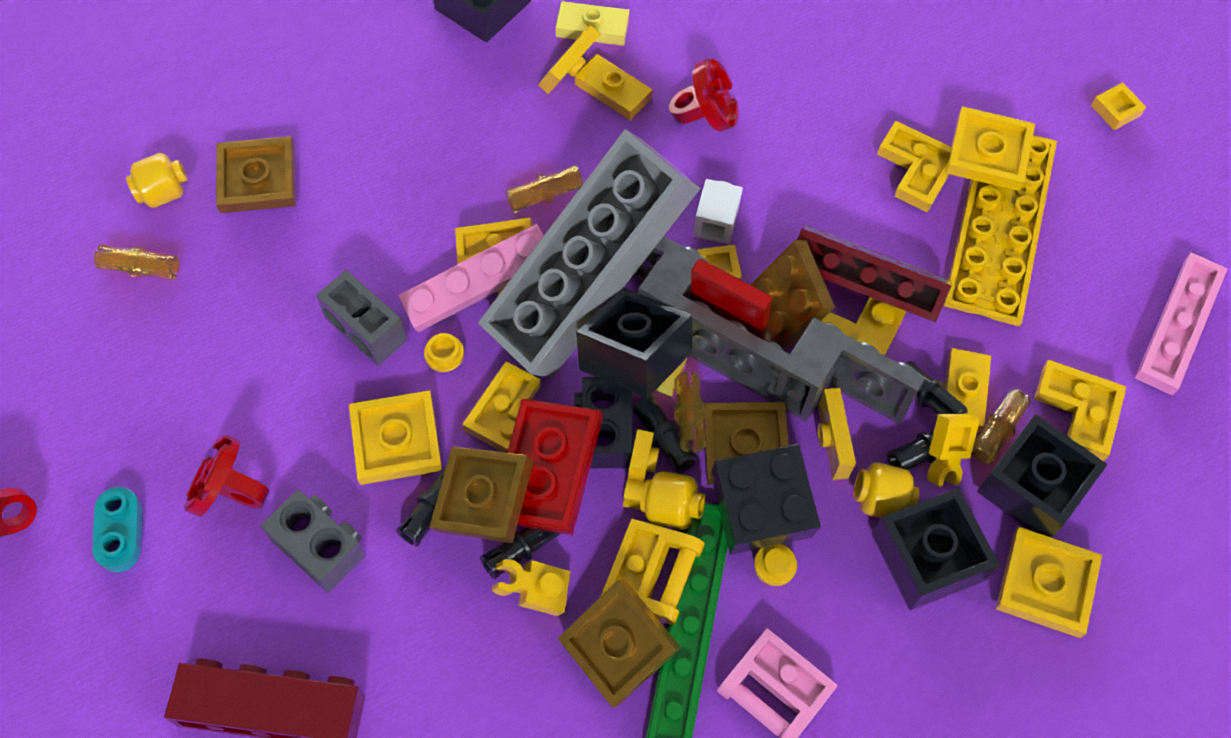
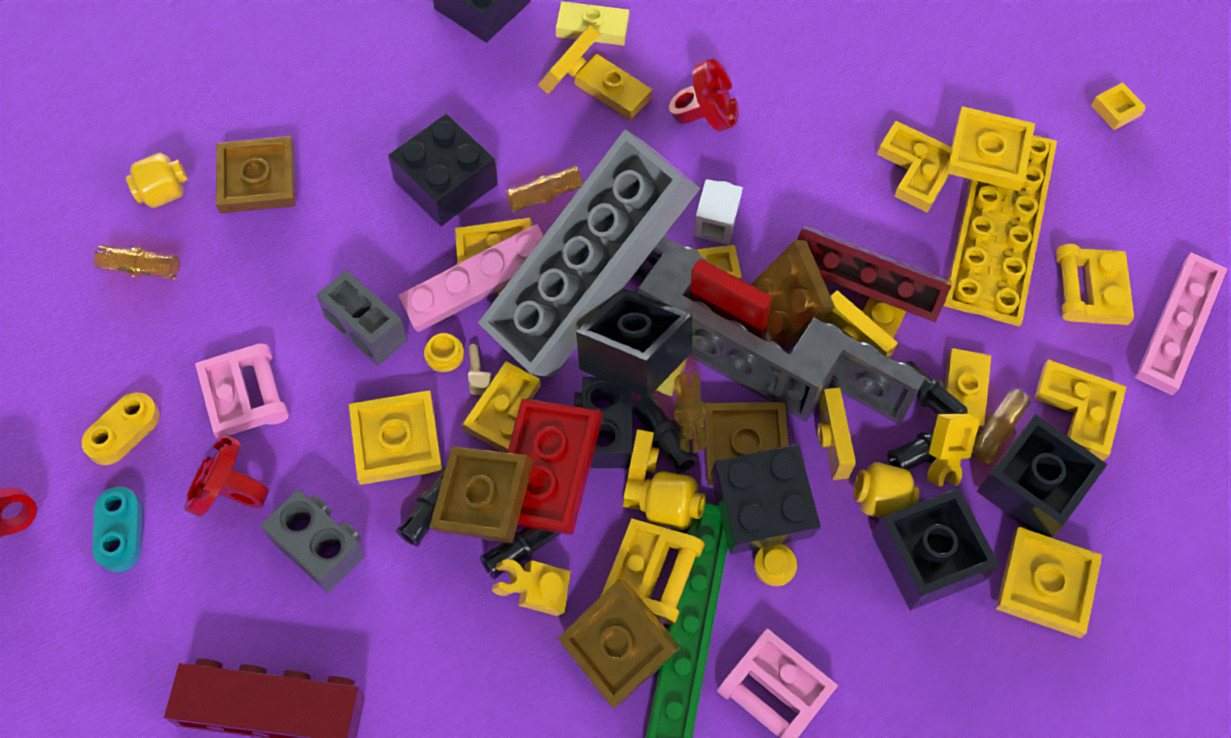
none -> yellow plate [82,392,160,465]
none -> bright pink plate [195,344,289,439]
none -> black brick [388,113,498,226]
none -> tan hand [468,344,492,395]
none -> yellow plate [822,290,898,359]
none -> yellow plate [1056,244,1134,325]

